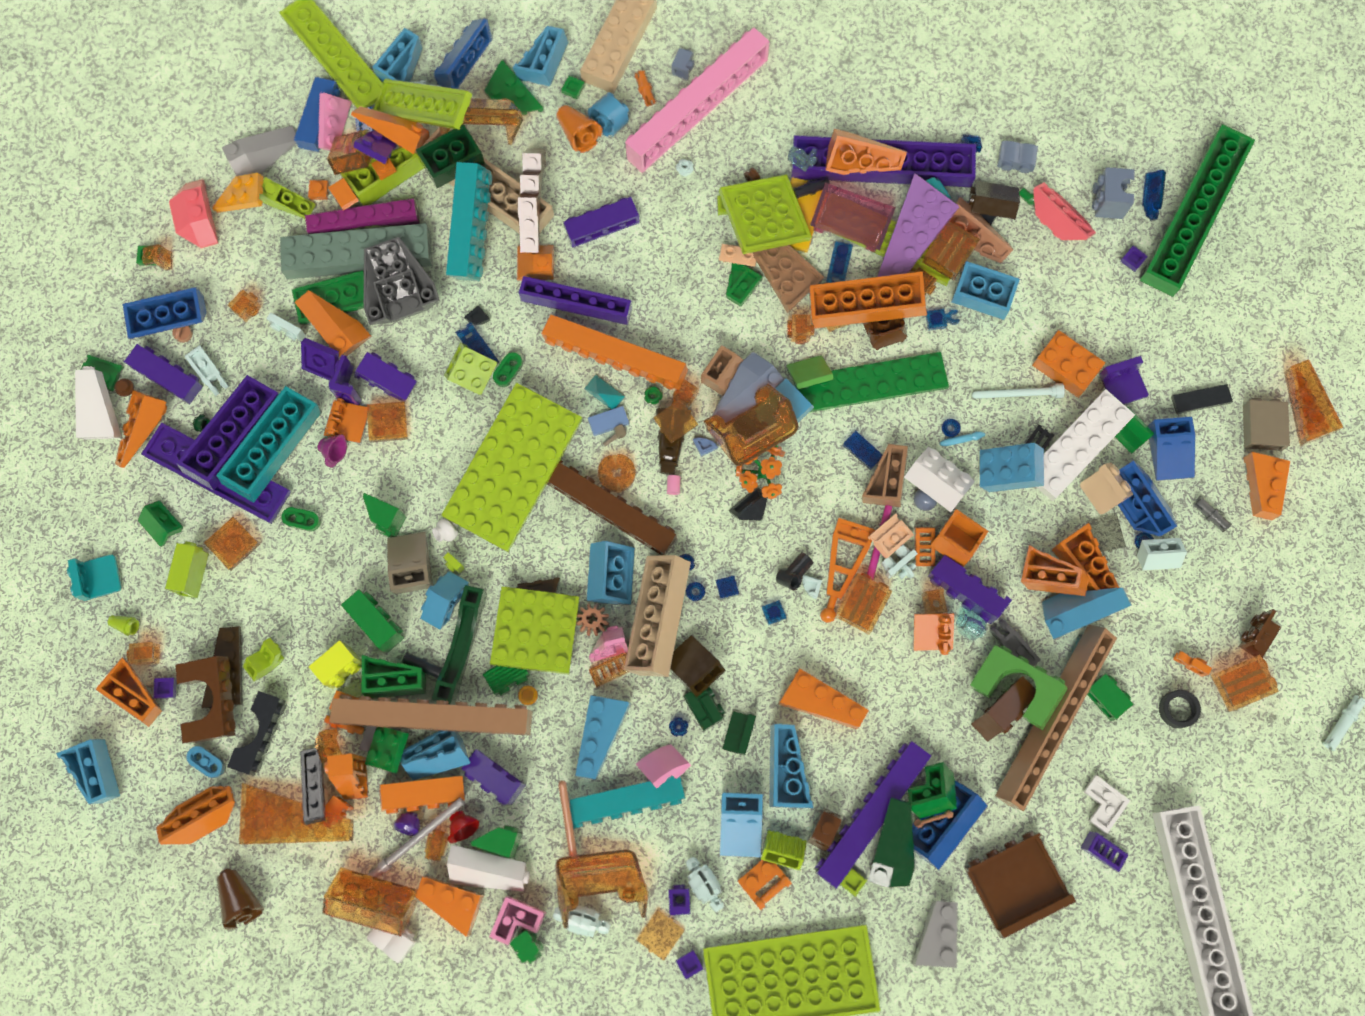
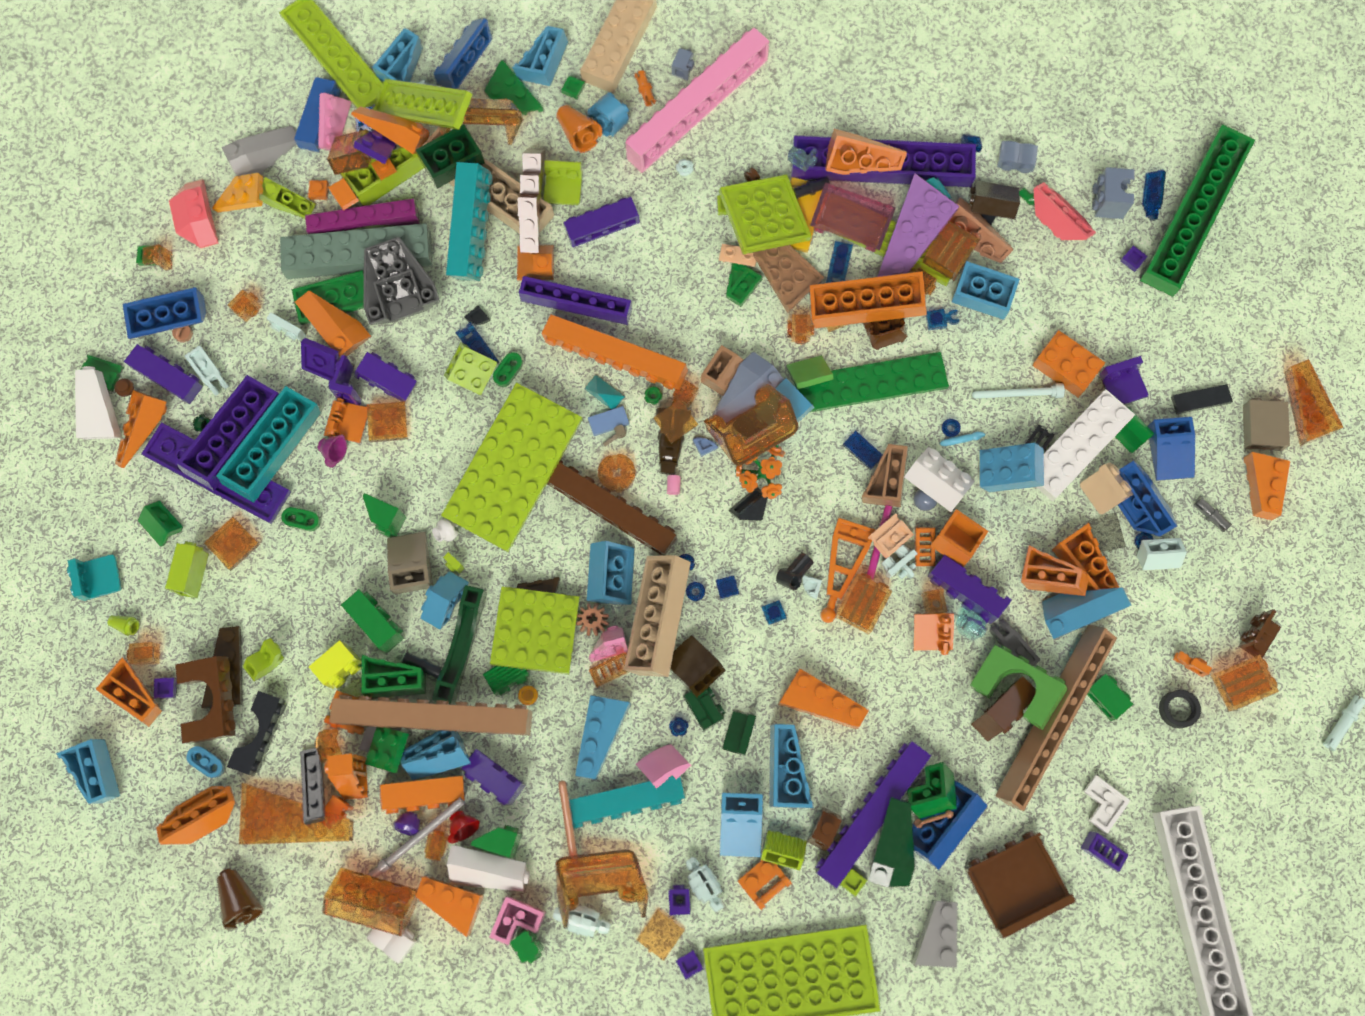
none -> lime bracket [544,160,583,205]

